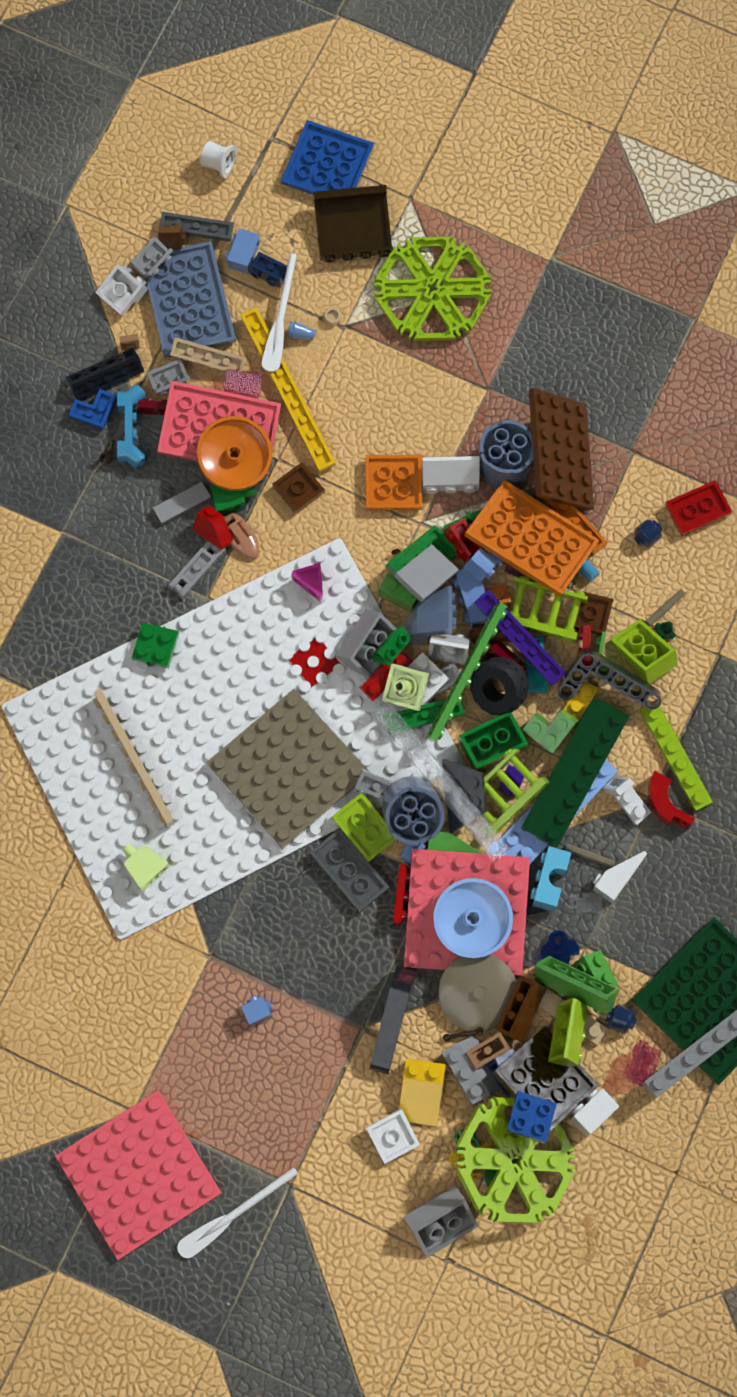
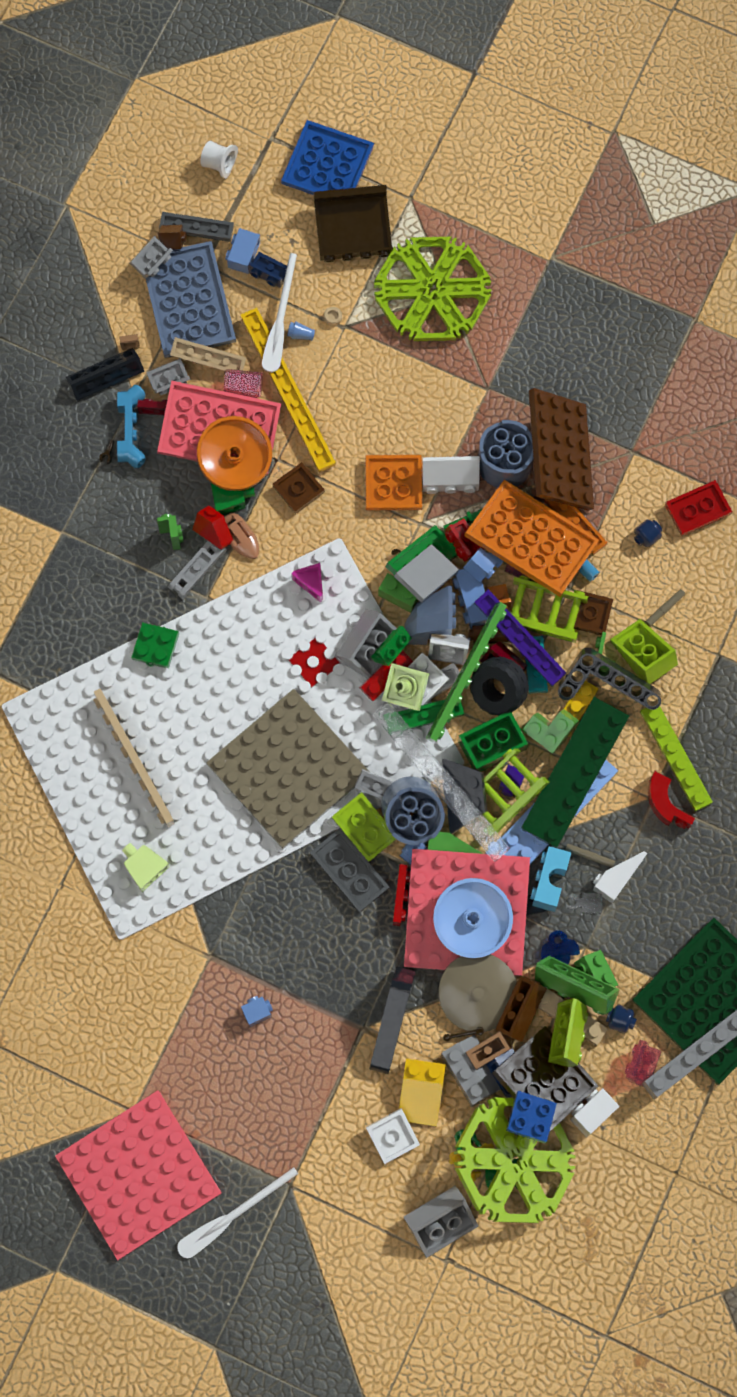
blue plate [68,389,117,430] -> none
white plate [95,264,149,316] -> none
light grey tile [153,482,211,525] -> none
red plate [578,625,591,662] -> none
white bracket [602,776,651,825] -> none
dark green plate [654,621,675,640] -> none
none -> bright green bracket [157,514,183,550]

